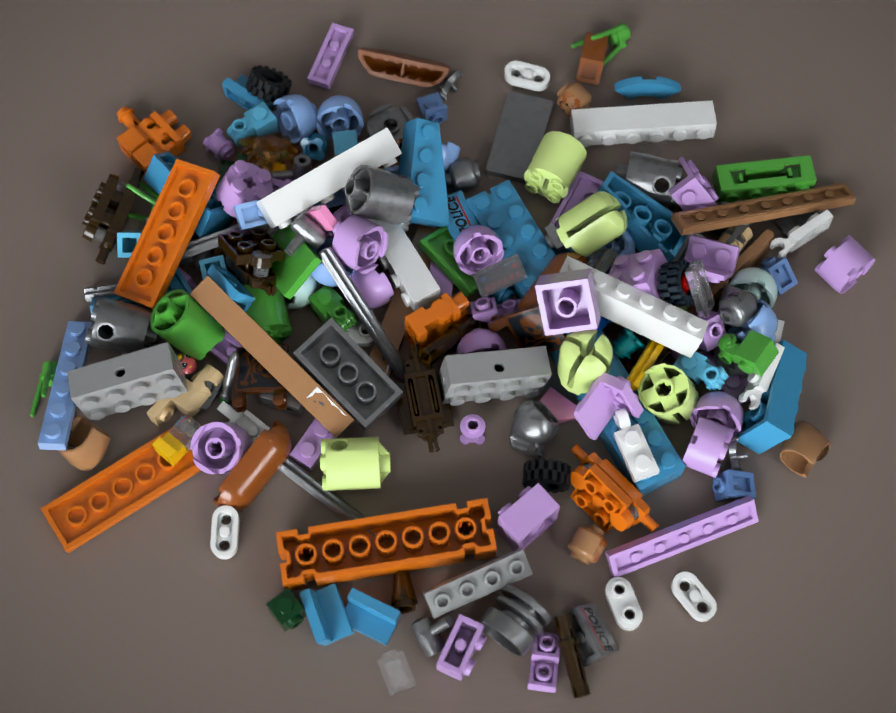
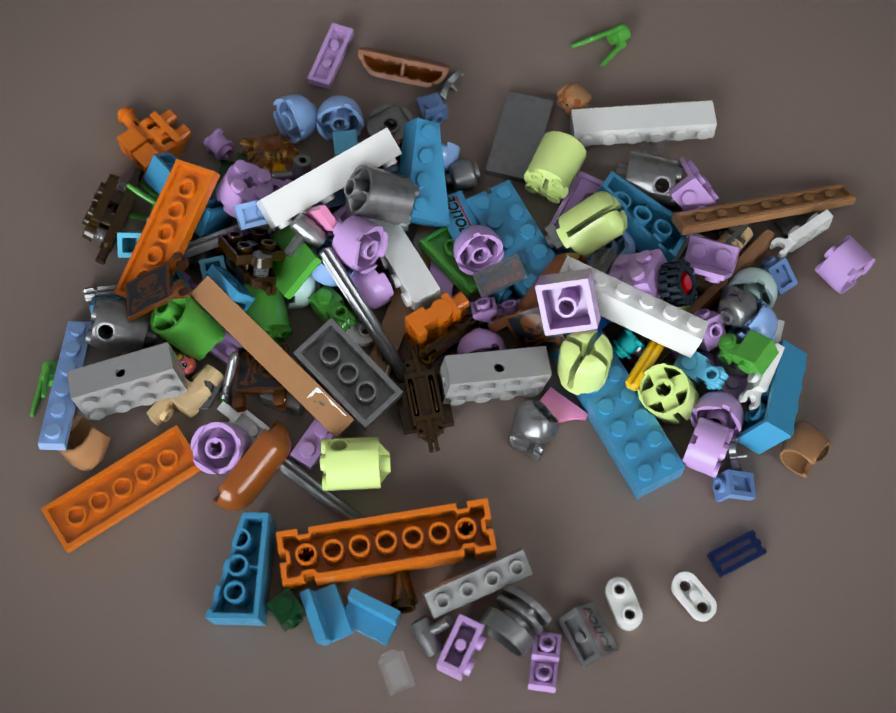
leg [152,414,202,467] -> none
white plate [210,505,240,559] -> none
dark azure panel [222,75,274,111] -> none
medium azure brick [227,102,279,147] -> none
black tyre [246,65,292,104] -> none
dark azure brick [300,133,328,161] -> none
lavender brick [460,414,486,445] -> none
lavender brick [497,483,560,550] -> none
white plate [504,61,550,91] -> none
black tyre [522,459,571,493] -> none
dark brown pin [553,613,591,698] -> none
medium nougat head [568,524,607,566] -> none
orange piece [570,444,660,534] -> none
lavender bracket [574,372,644,440] -> none
dark orange slope [576,32,609,85] -> none
lavender plate [605,495,759,578] -> none
white plate [613,408,660,483] -> none
dark azure tile [615,76,681,100] -> none
clear tile [685,259,715,318] -> none
bright green brick [712,155,817,203] -> none
none -> reddish brown flag [126,251,191,321]
none -> dark azure wedge [205,512,276,626]
none -> clear blue tile [707,530,767,579]

